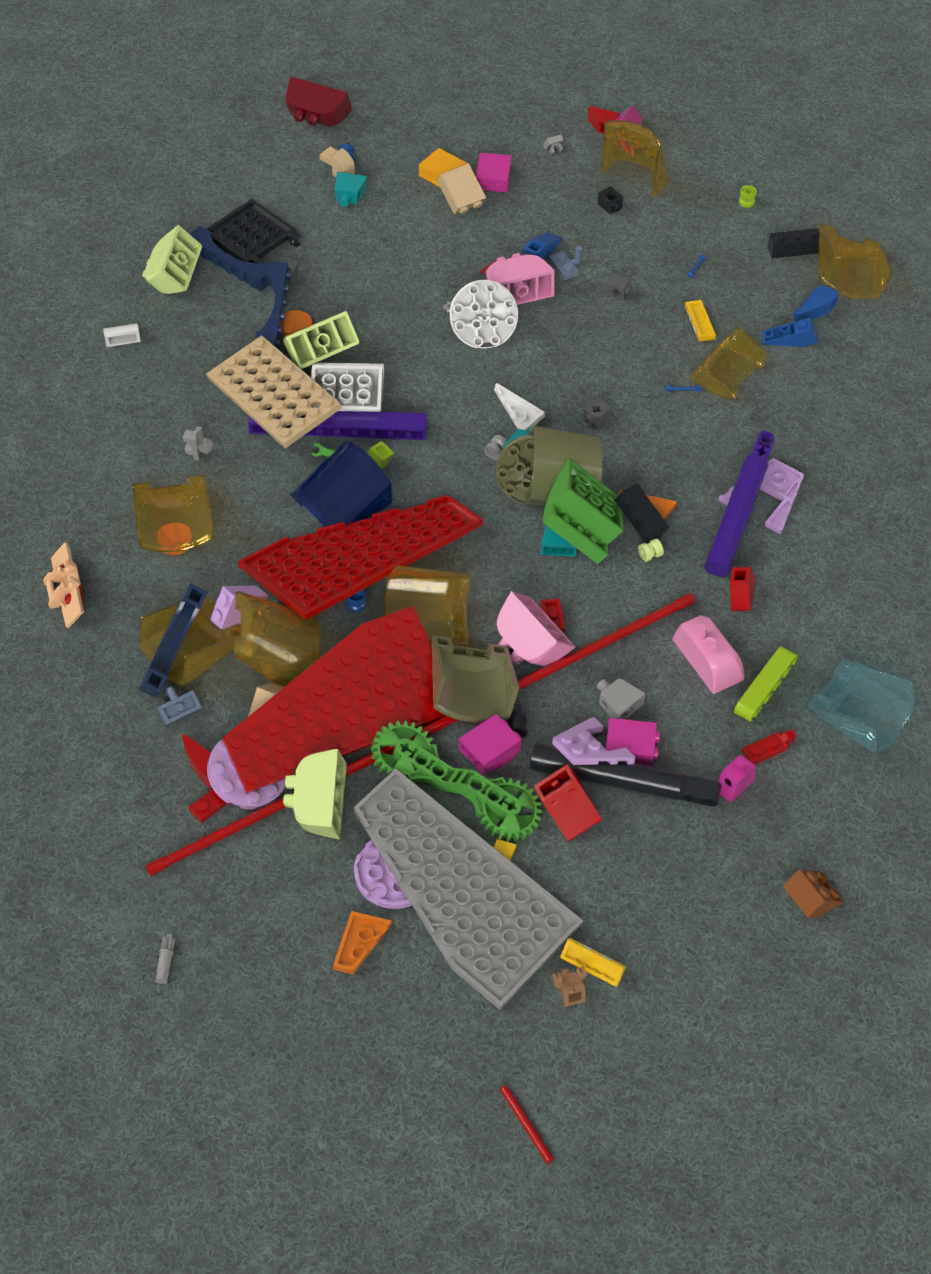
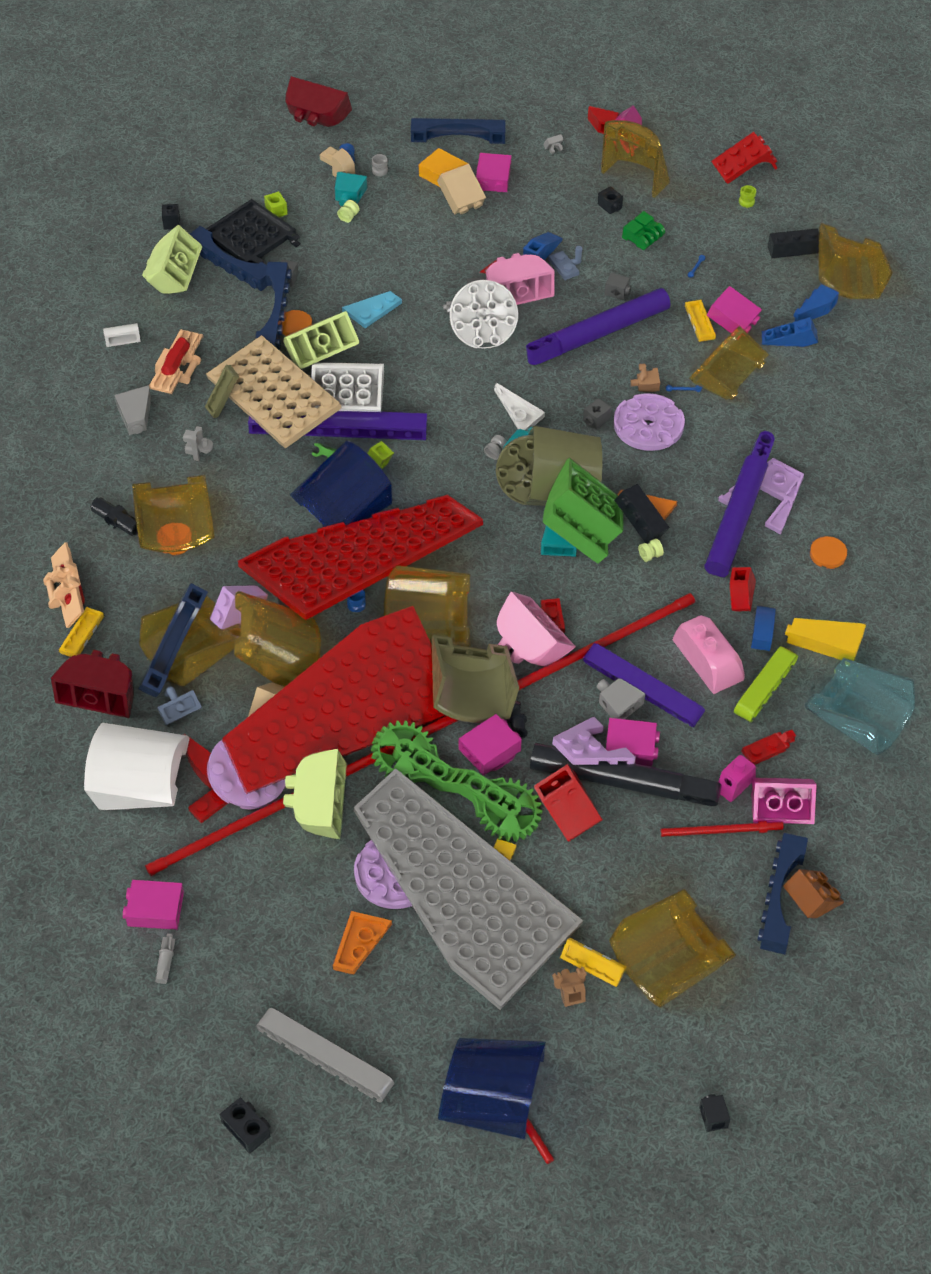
none -> dark red hips [51,650,134,718]
none -> yellow plate [59,607,104,657]
none -> white windscreen [84,723,190,810]
none -> black piece [90,497,142,536]
none -> light grey slope [115,385,151,435]
none -> dark pink brick [123,880,184,930]
none -> light nougat piece [149,329,203,394]
none -> black brick [162,204,180,230]
none -> olive plate [205,365,239,418]
none -> black brick [219,1097,271,1154]
none -> light grey beam [256,1008,394,1102]
none -> lime brick [264,191,288,217]
none -> yellowish green wheel [337,200,359,223]
none -> medium azure wing [342,291,402,328]
none -> light grey wheel [372,154,388,176]
none -> dark blue arch [411,118,506,144]
none -> clear blue windscreen [438,1038,546,1139]
none -> dark purple piece [526,288,671,365]
none -> dark purple beam [583,643,705,727]
none -> clear yellow windscreen [609,889,736,1008]
none -> lavender plate [614,394,685,451]
none -> green legs [622,211,665,250]
none -> medium nougat piece [630,364,660,392]
none -> red bar [660,821,784,837]
none -> black brick [699,1094,730,1132]
none -> dark pink brick [707,286,762,338]
none -> red bracket [711,132,777,184]
none -> blue slope [751,606,776,651]
none -> dark pink slope [751,777,816,824]
none -> dark blue arch [757,833,808,954]
none -> yellow slope [785,618,866,664]
none -> orange tile [810,536,847,569]

